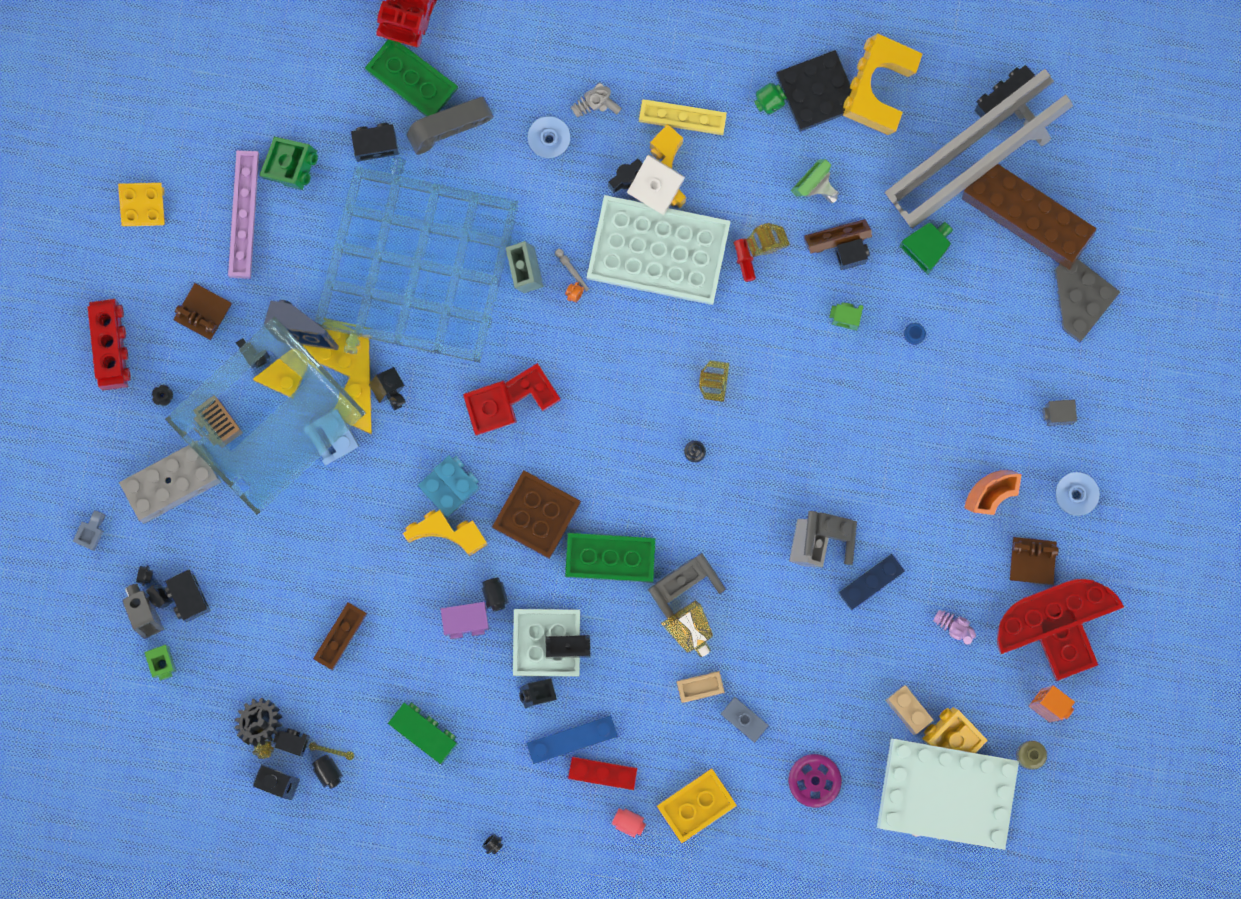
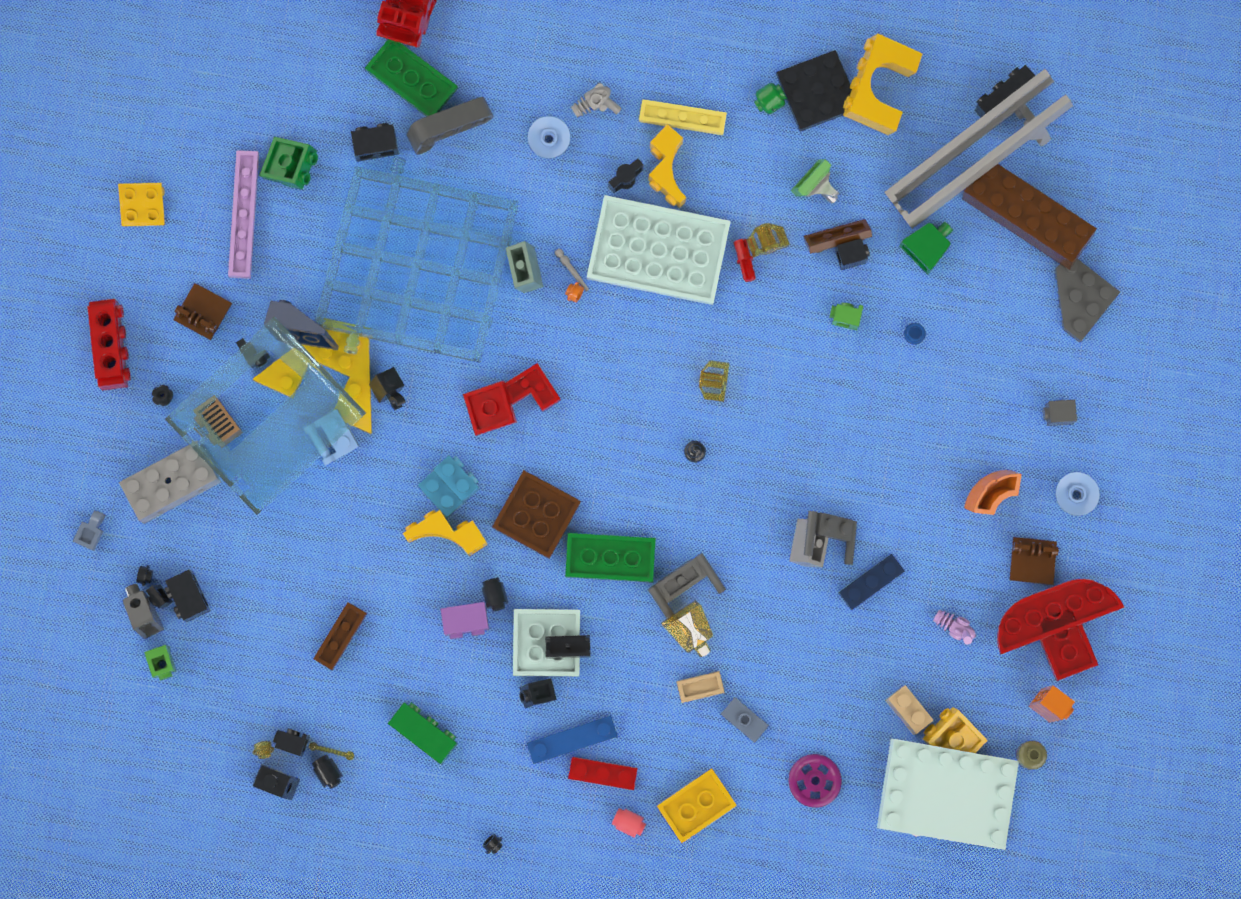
black gear [234,698,282,747] -> none
white plate [627,155,685,215] -> none

